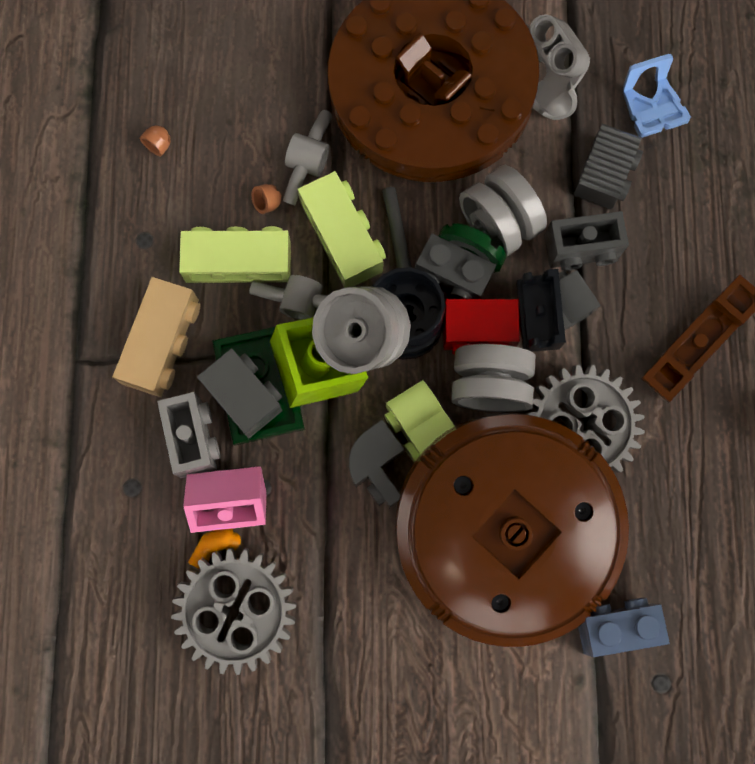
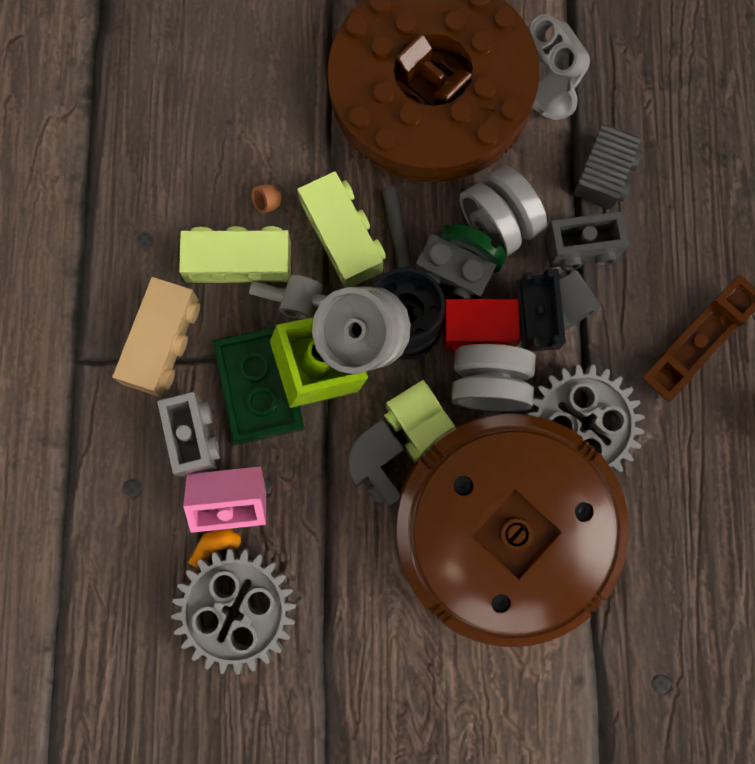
nougat hinge [139,125,171,157] -> none
dark grey brick [197,348,283,438] -> none
light grey piece [283,110,332,206] -> none
sand blue brick [578,598,670,657] -> none
light blue piece [623,54,691,138] -> none

